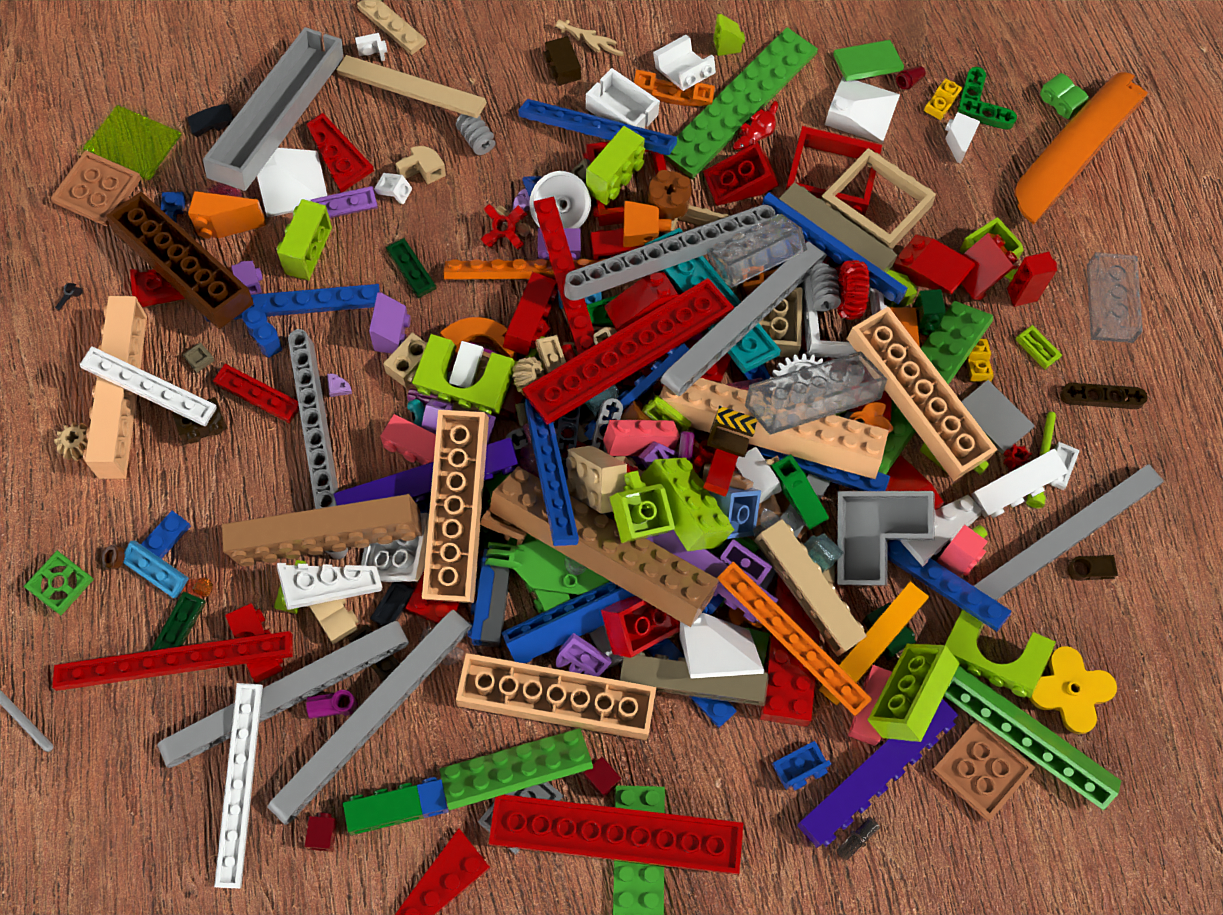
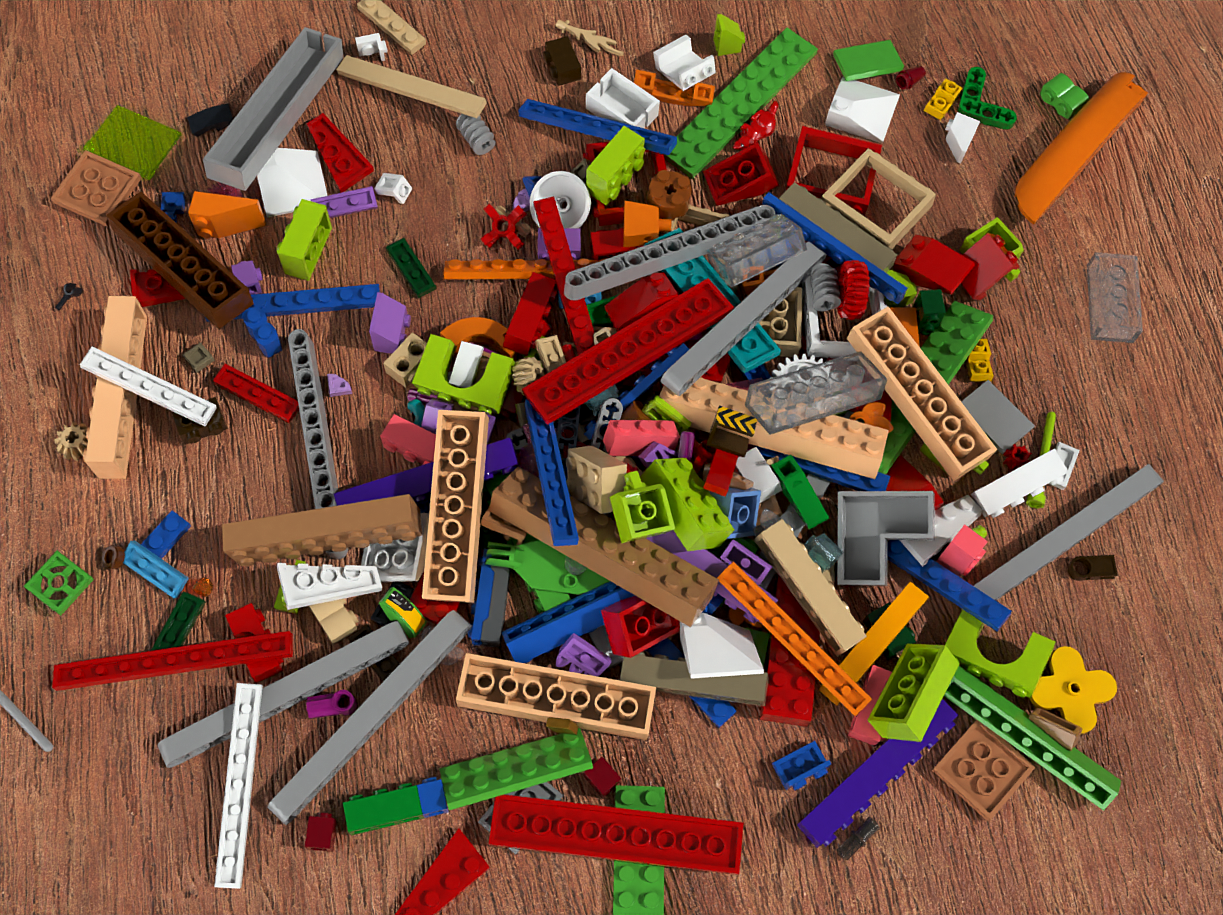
tan brick [395,146,446,184] -> none
red brick [1007,252,1057,307] -> none
lime tile [1015,325,1062,370] -> none
dark brown beam [1060,383,1148,409] -> none
none -> slope [379,587,427,638]
none -> pearl gold tile [546,717,579,735]
none -> medium nougat slope [1029,707,1082,751]

